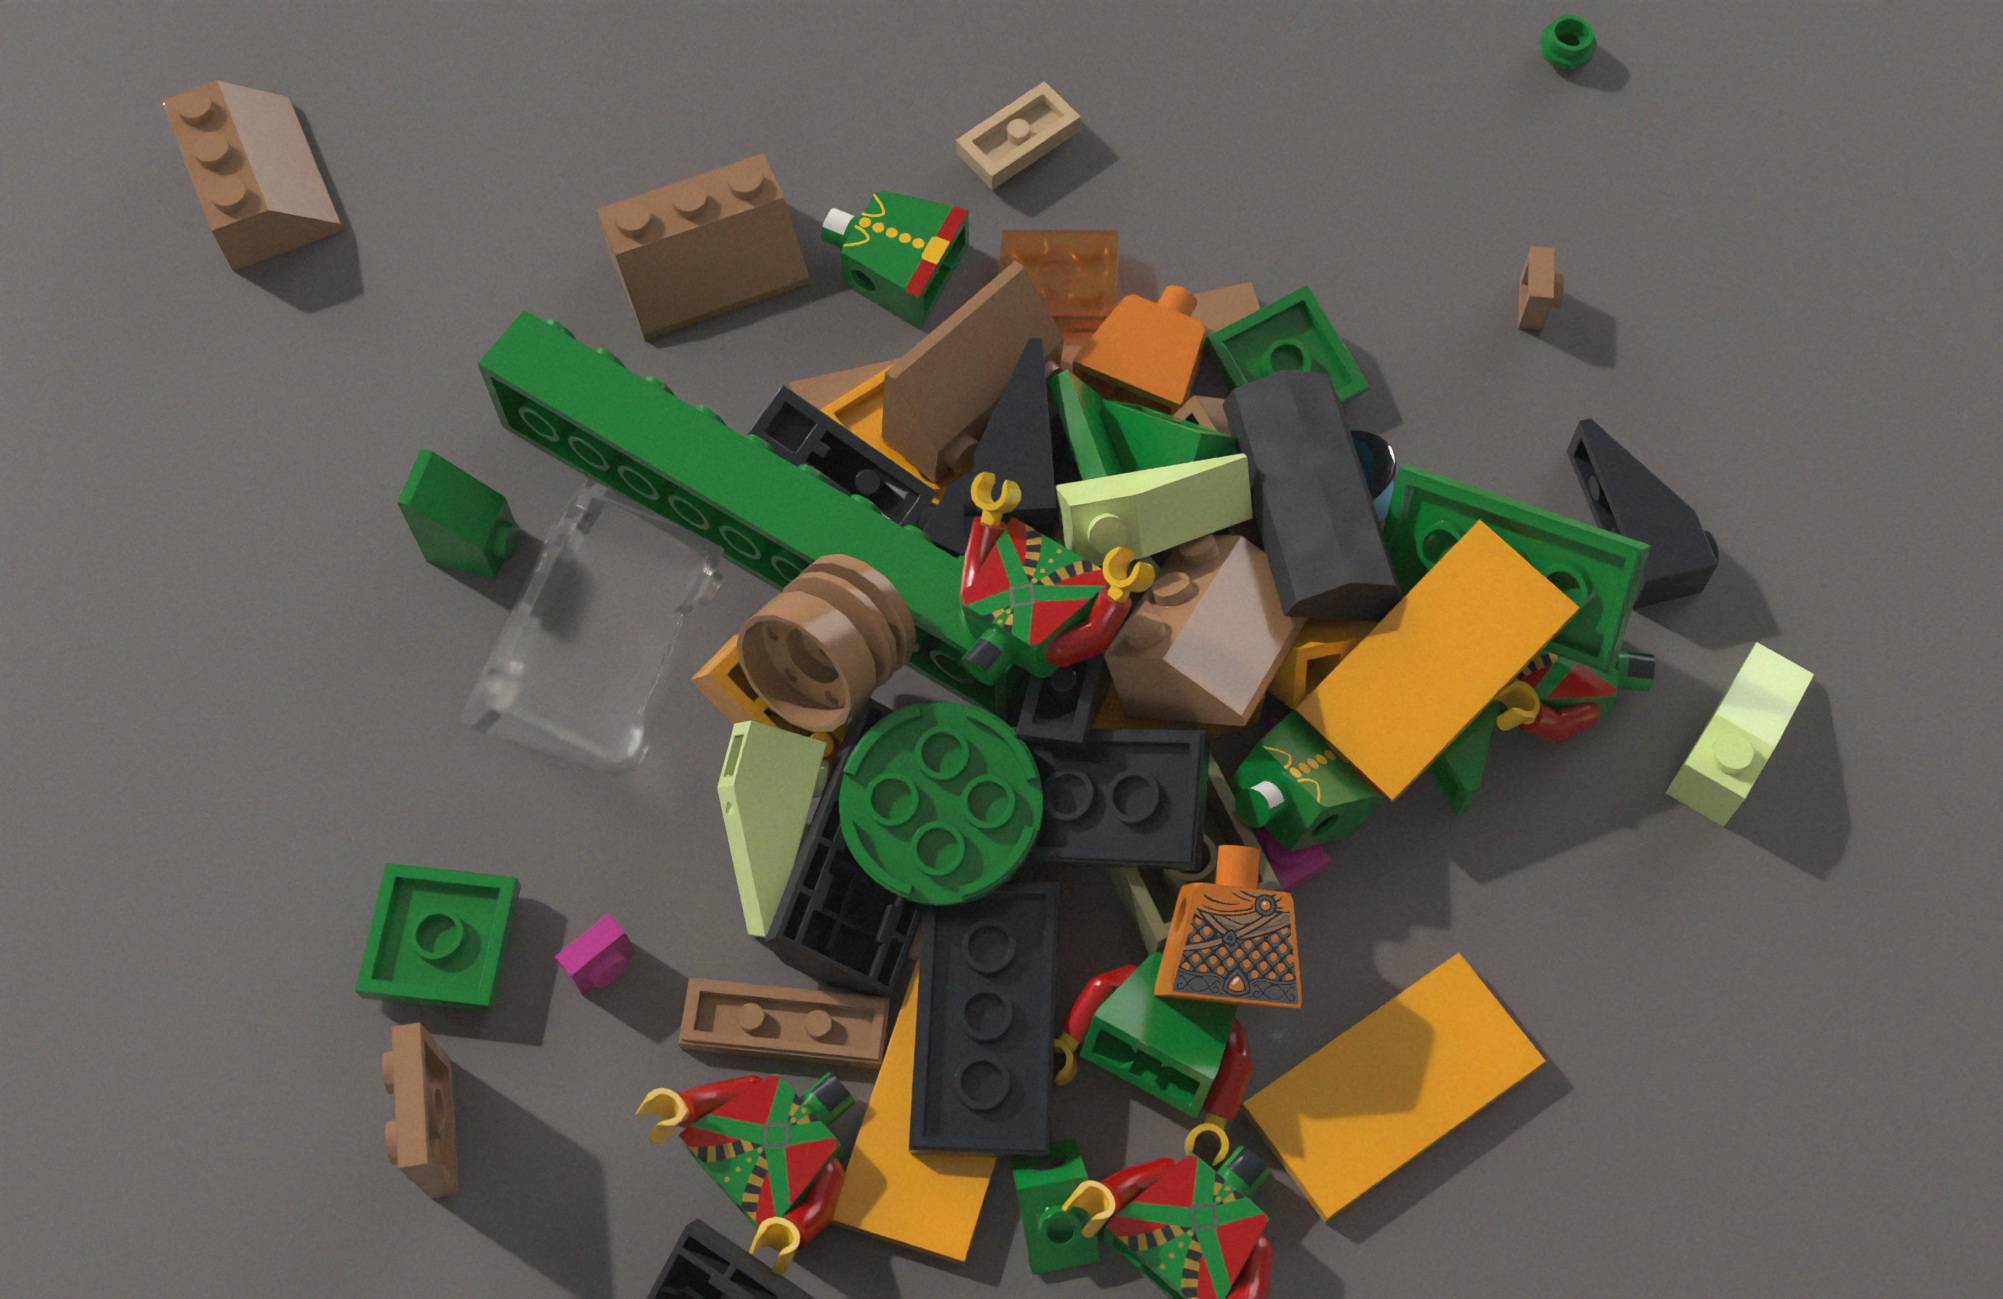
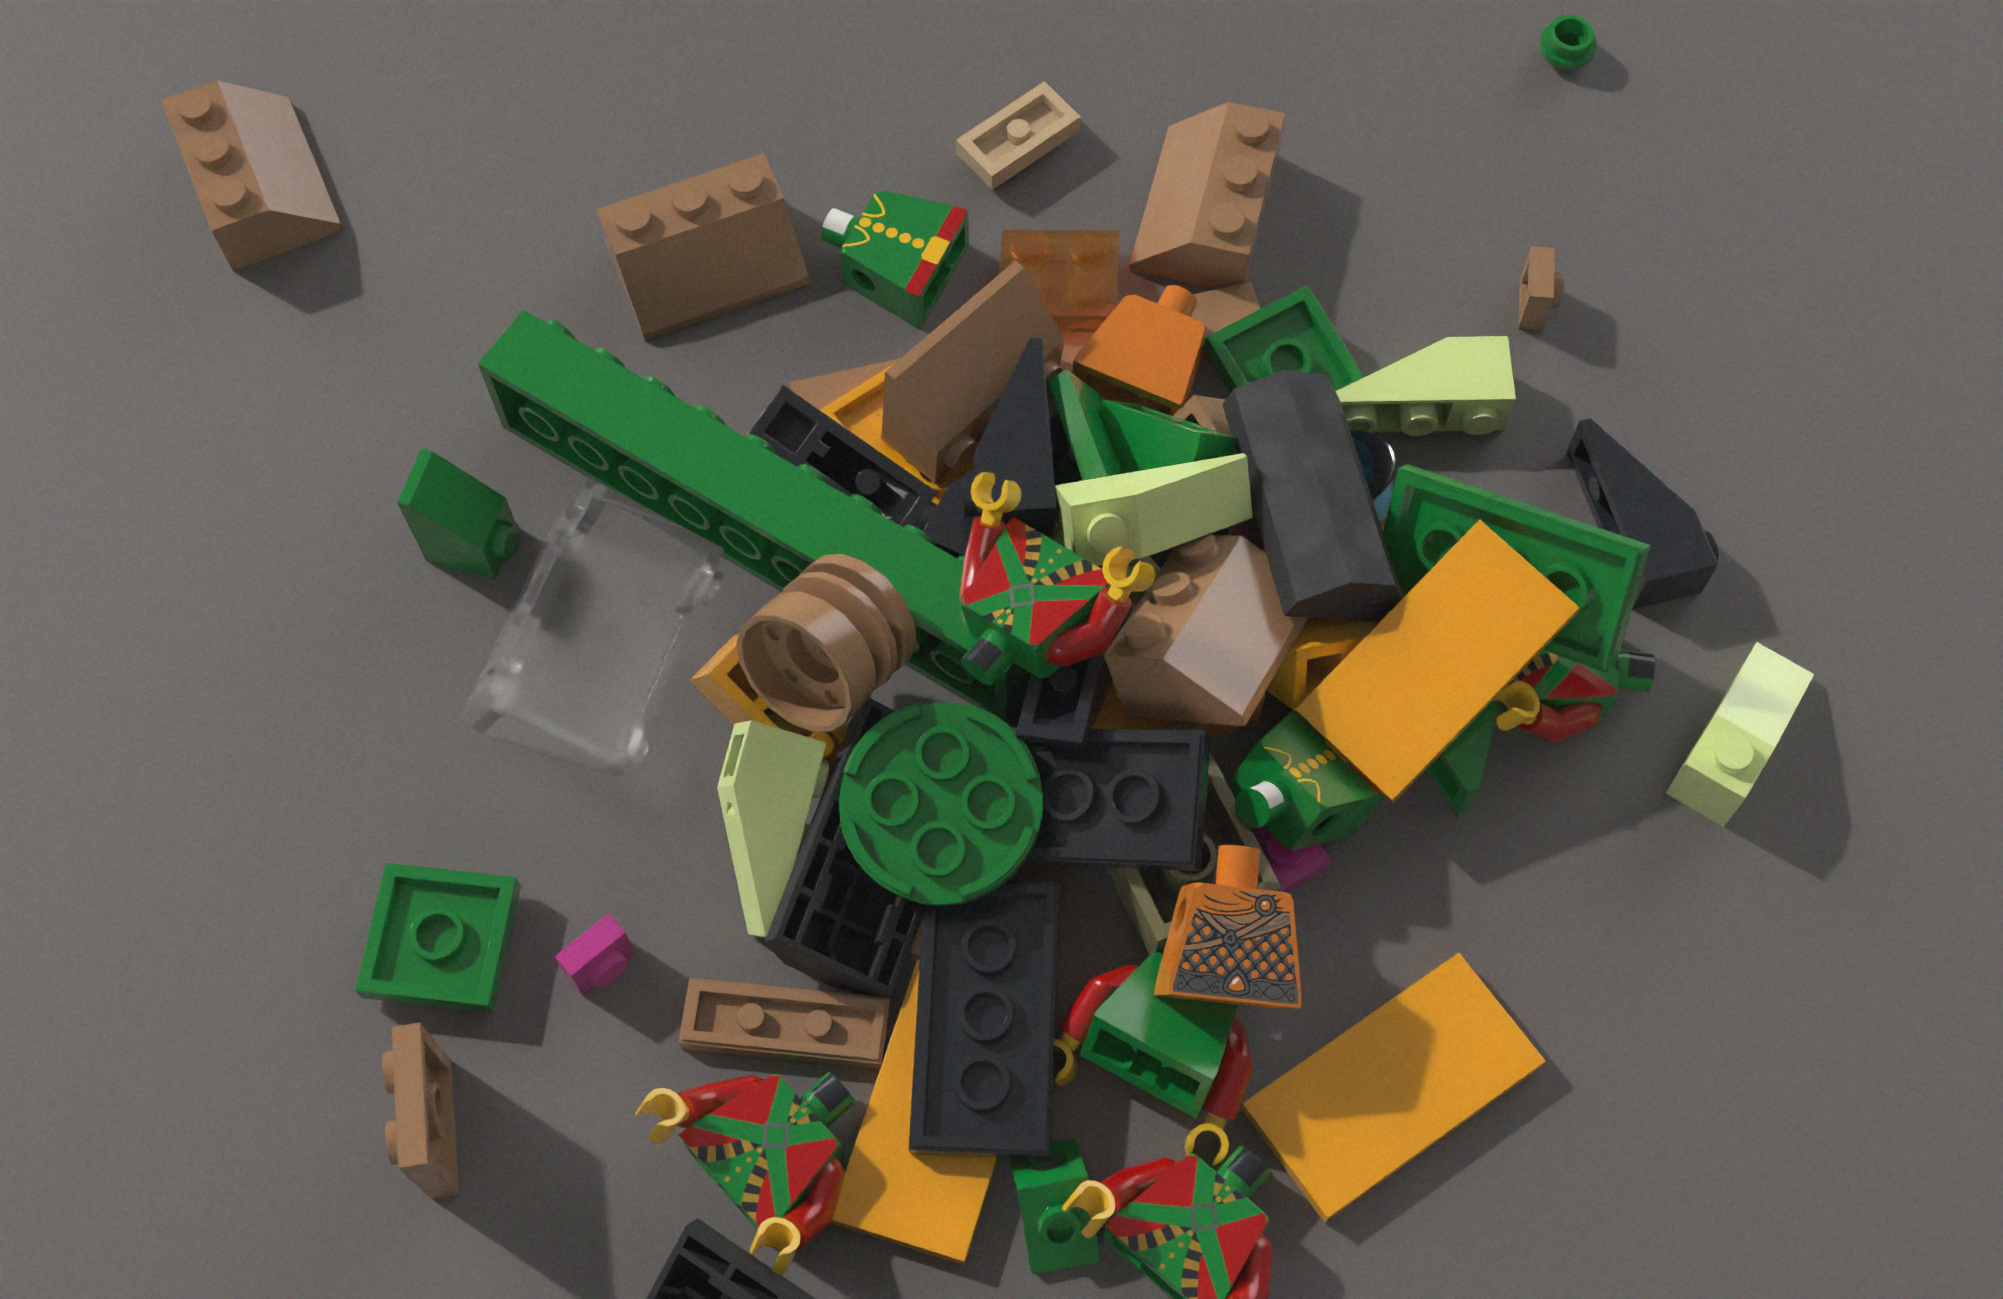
none -> medium nougat slope [1129,102,1286,289]
none -> yellowish green slope [1336,336,1516,436]

